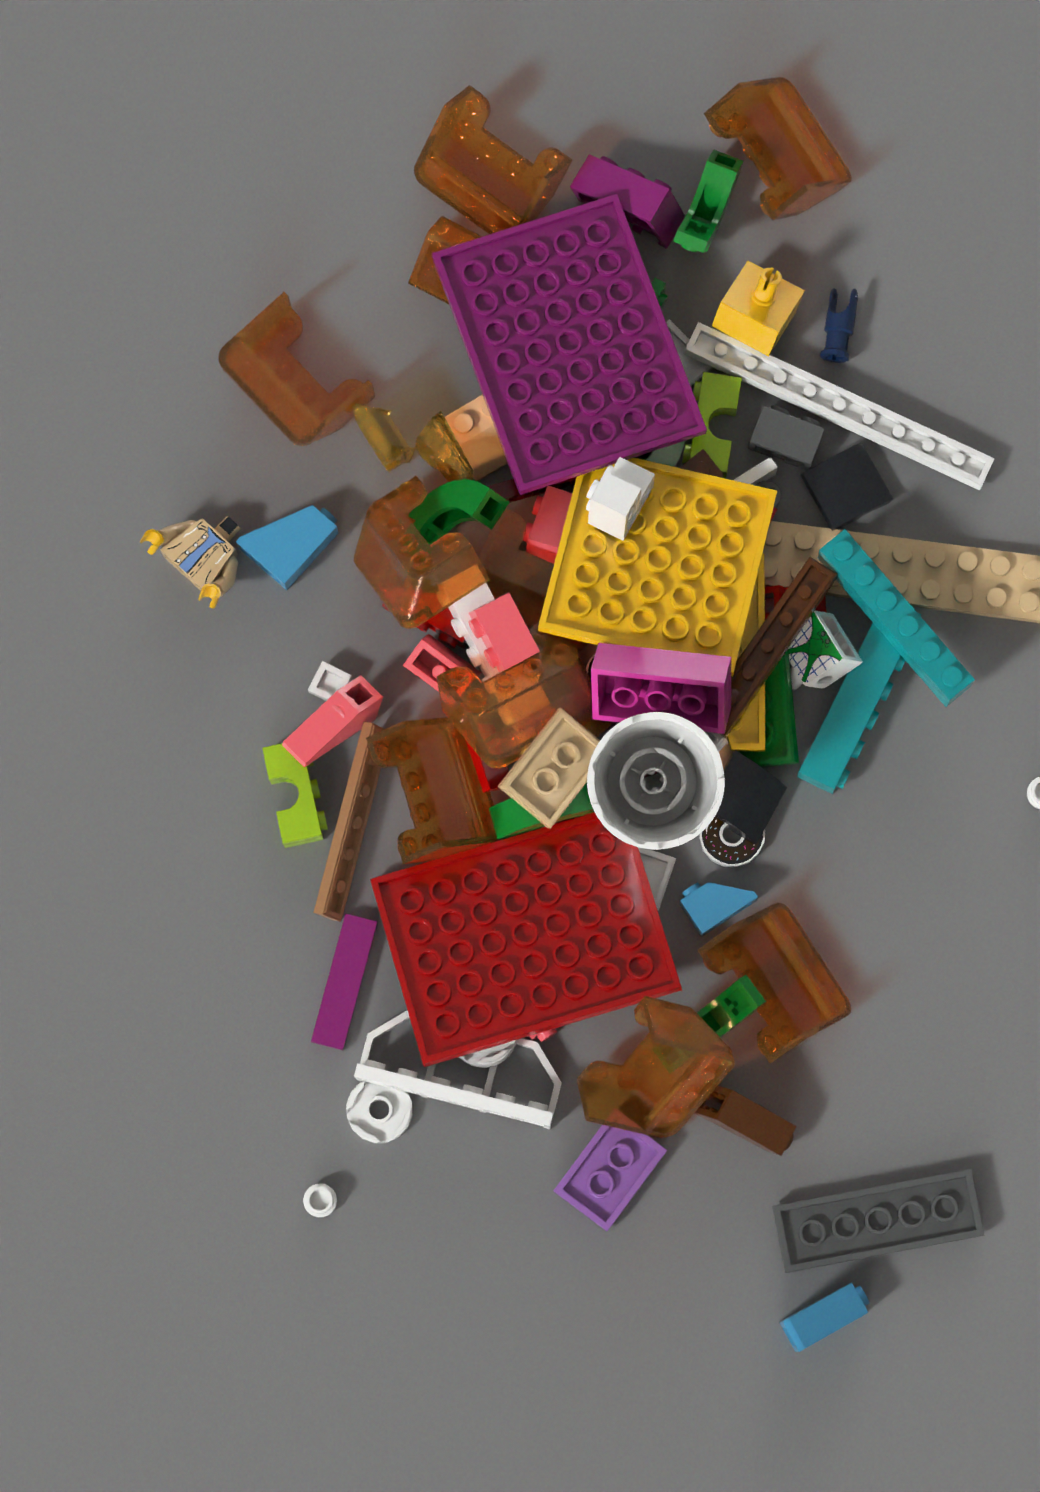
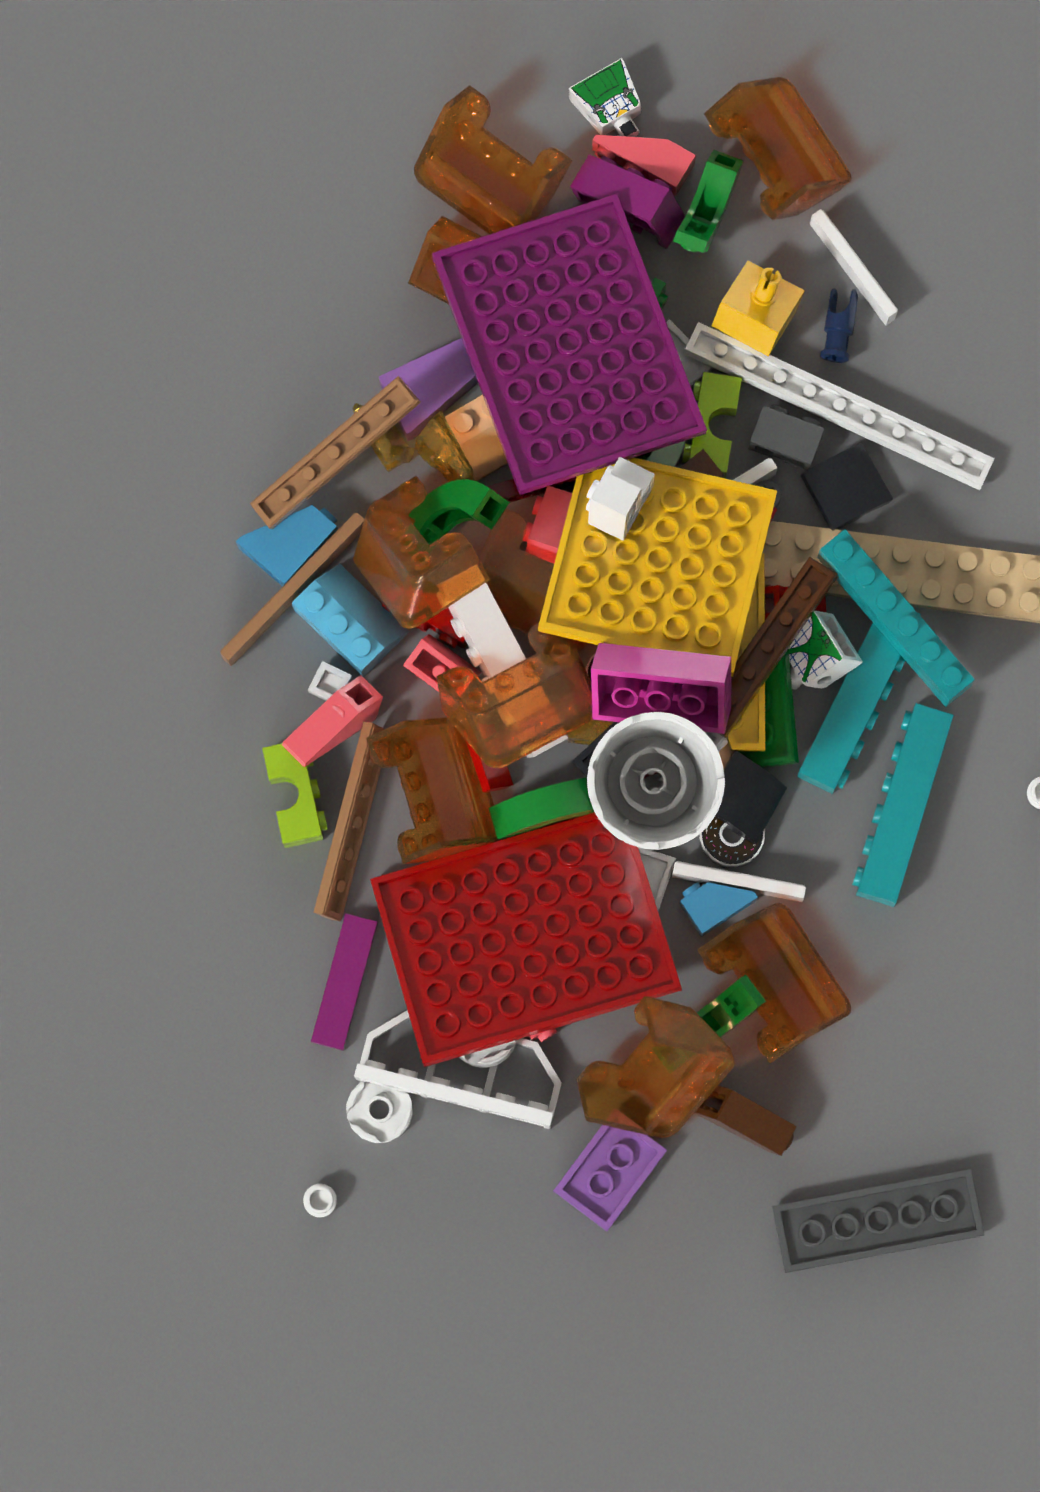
tan torso [140,516,241,609] -> none
clear orange windscreen [218,292,375,446] -> none
coral brick [468,593,540,672] -> none
tan tile [498,708,600,829] -> none
dark azure slope [779,1283,870,1352] -> none
none -> medium nougat tile [220,513,367,666]
none -> medium nougat tile [250,376,421,529]
none -> medium azure slope [292,564,410,677]
none -> medium lavender slope [379,338,478,441]
none -> torso [569,58,641,137]
none -> coral slope [592,135,696,197]
none -> white tile [672,861,806,902]
none -> white tile [810,209,898,326]
none -> teal brick [852,703,954,907]

